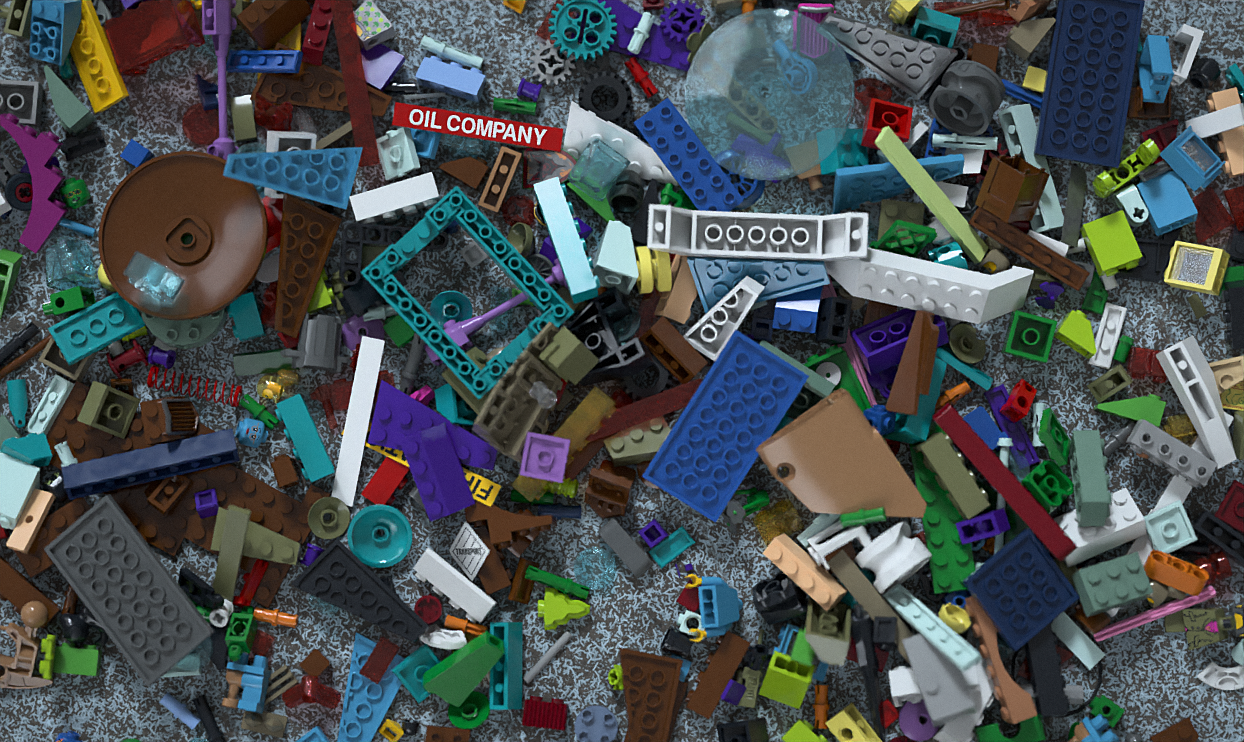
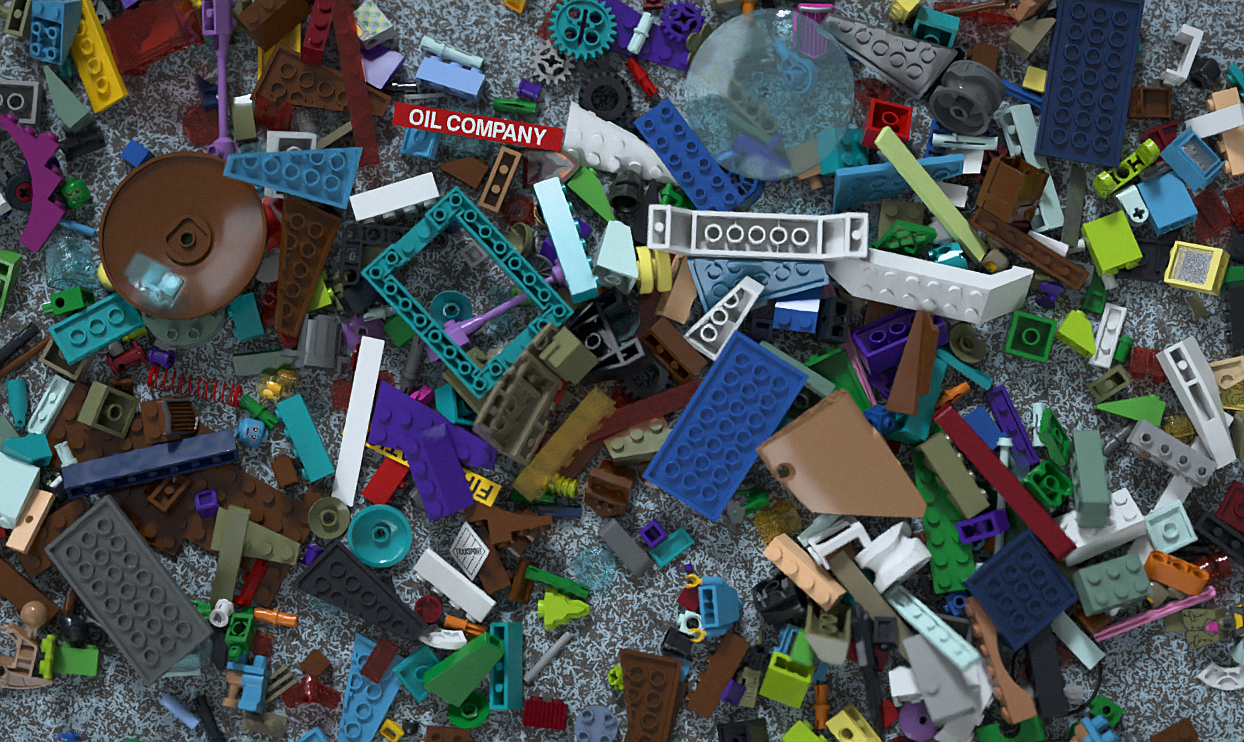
black hinge [178,567,224,609] -> none
blue tile [226,50,303,73] -> none
clear red piece [310,384,338,429] -> none
light aqua plate [375,127,420,181] -> none
medium lavender plate [519,432,571,483] -> none
clear bush [529,381,557,409] -> none
clear light blue piece [568,139,630,201] -> none
white wheel [816,362,841,385] -> none
green pin [840,507,887,528] -> none
white beam [903,121,929,150] -> none
light yellow hair [939,603,971,634] -> none
red leg [1000,379,1037,423] -> none
dark azure window [1137,35,1174,103] -> none

